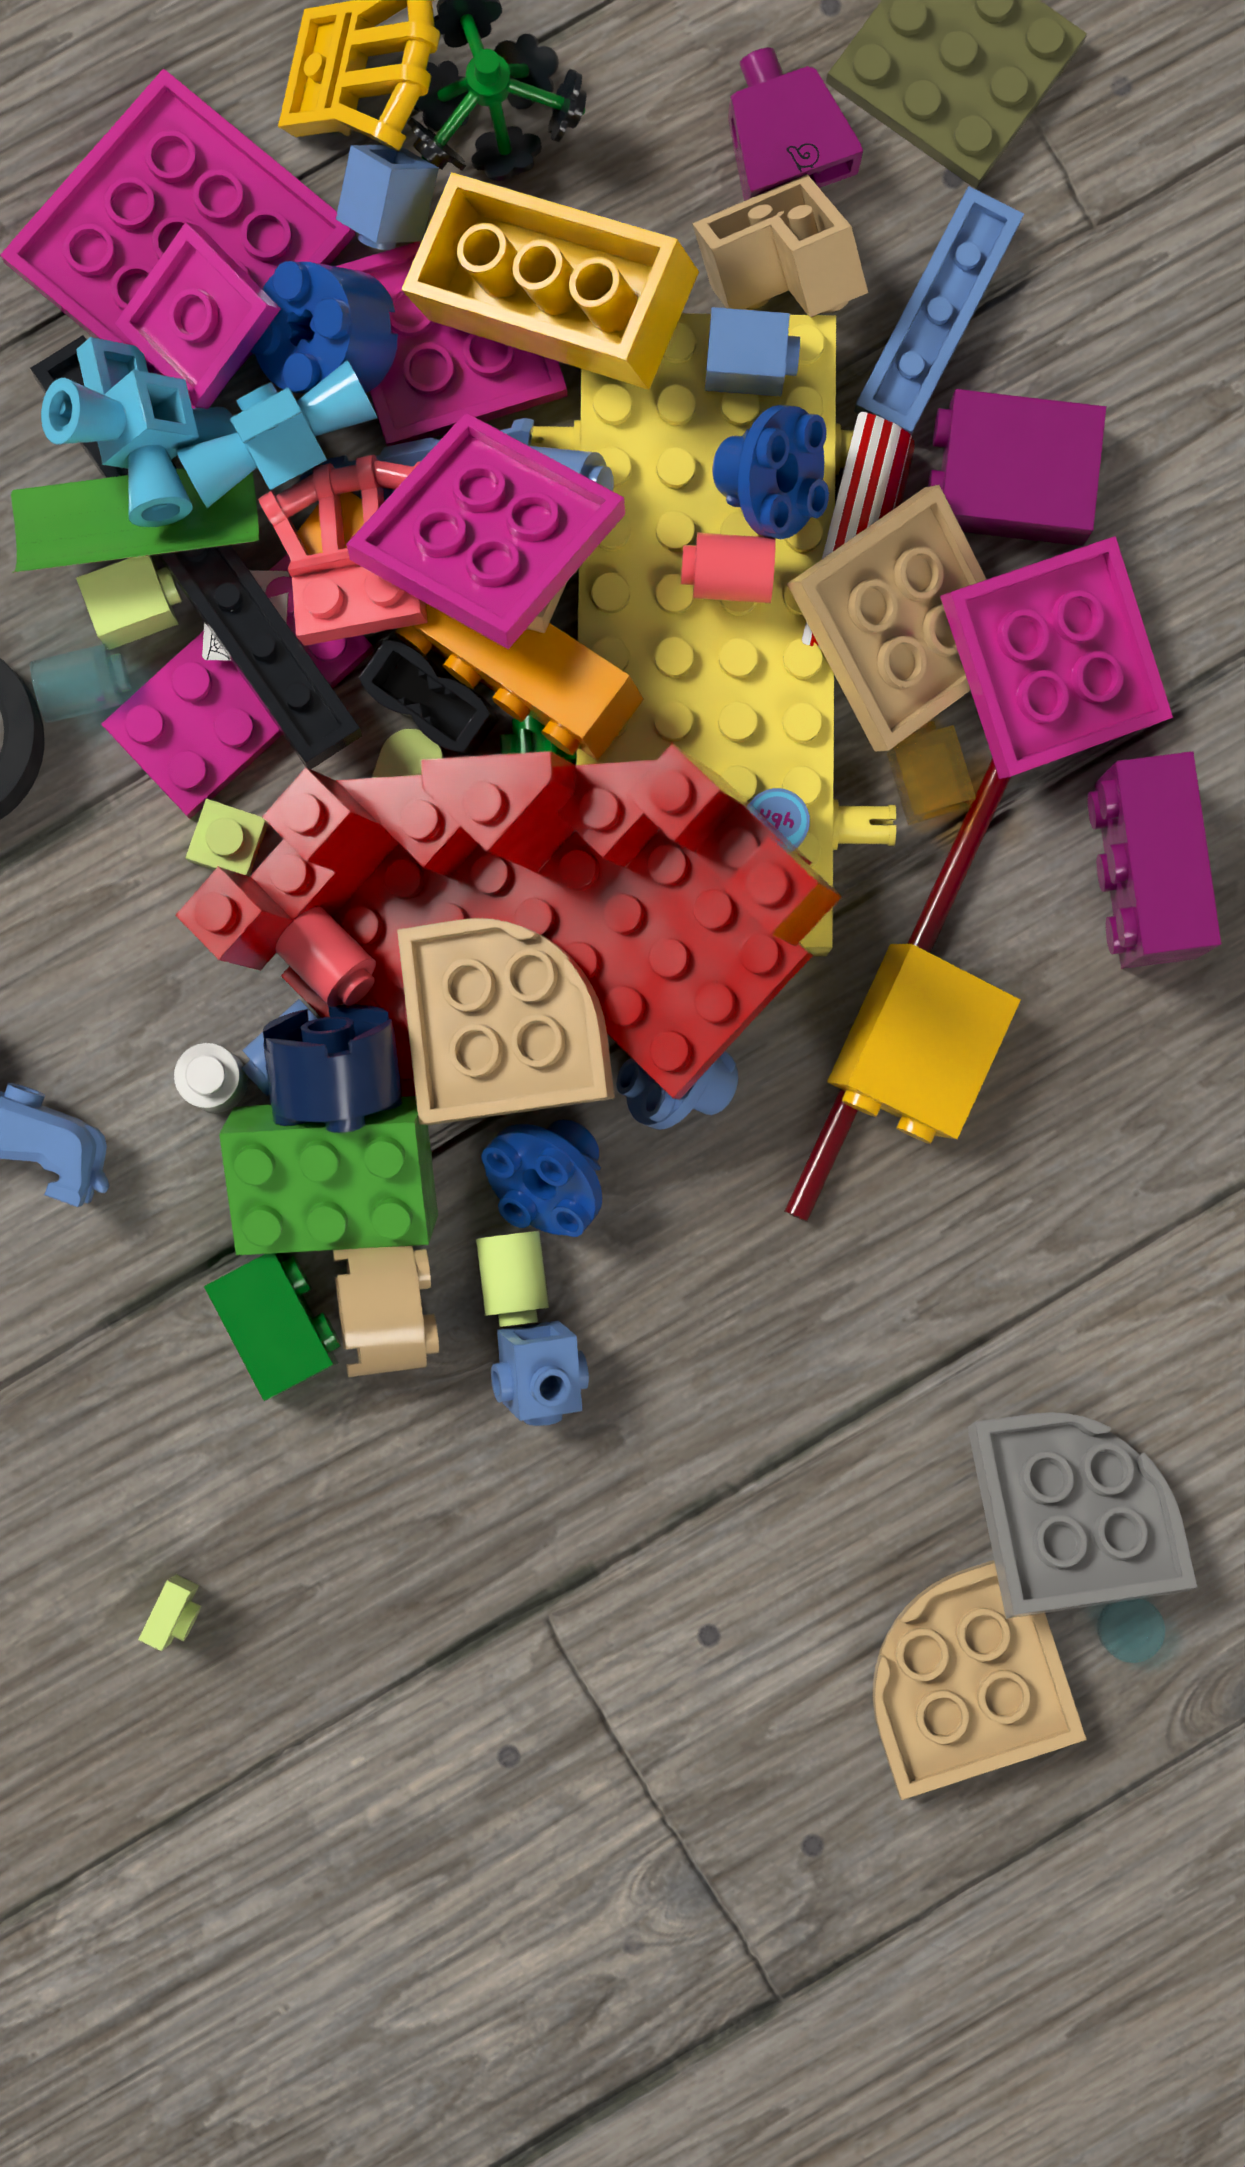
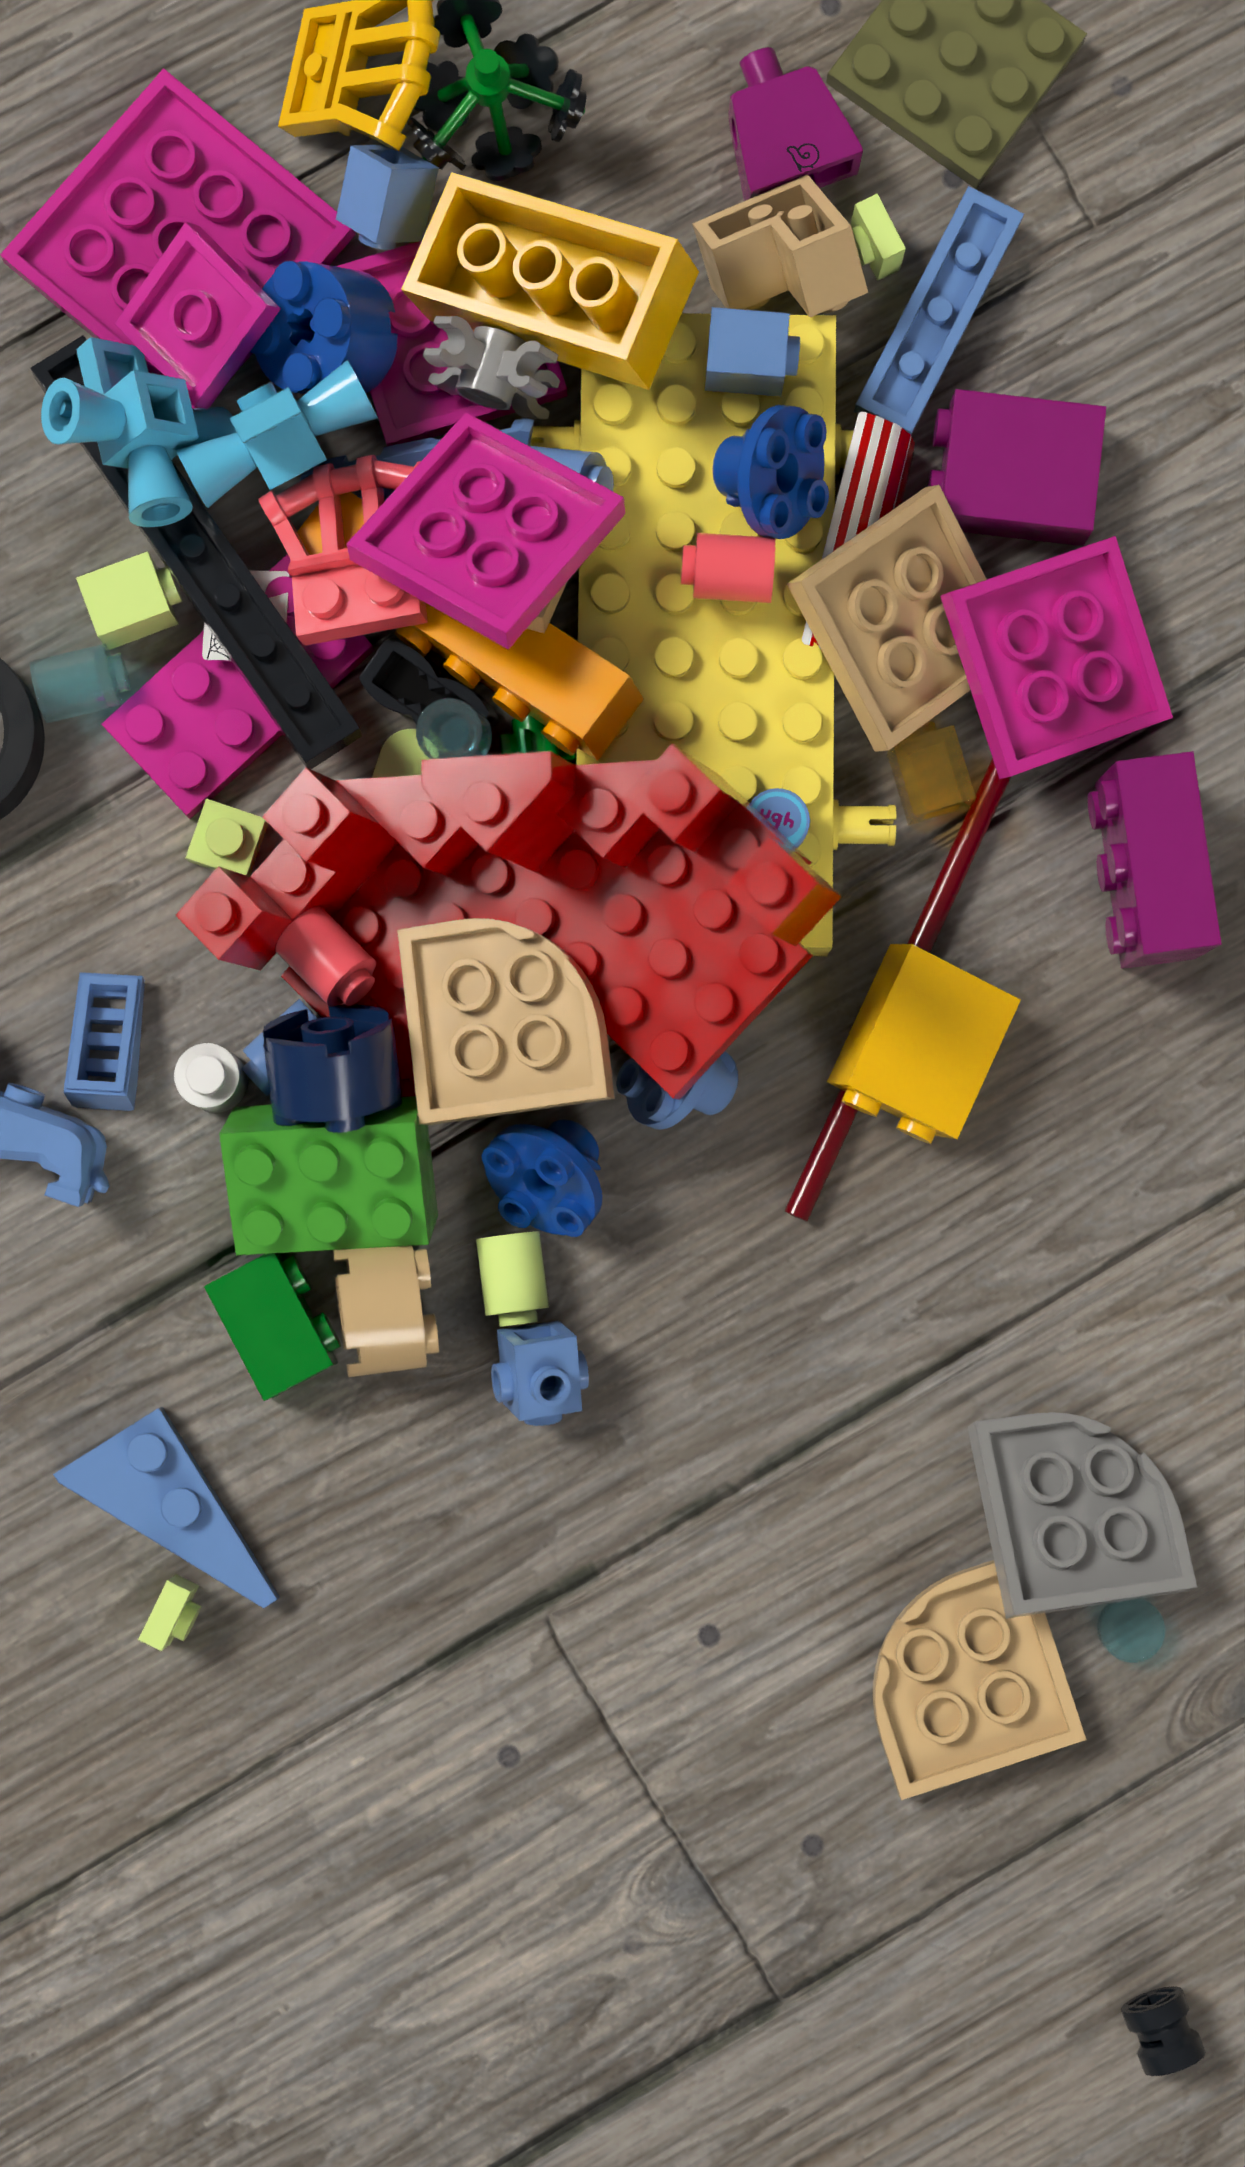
bright green sticker [11,468,259,573] -> none
none -> medium blue wing [53,1407,280,1608]
none -> medium blue slope [63,972,145,1111]
none -> clear light blue brick [416,698,492,759]
none -> light grey pin [423,316,560,419]
none -> yellowish green plate [850,193,906,281]
none -> black wheel [1121,1986,1206,2076]

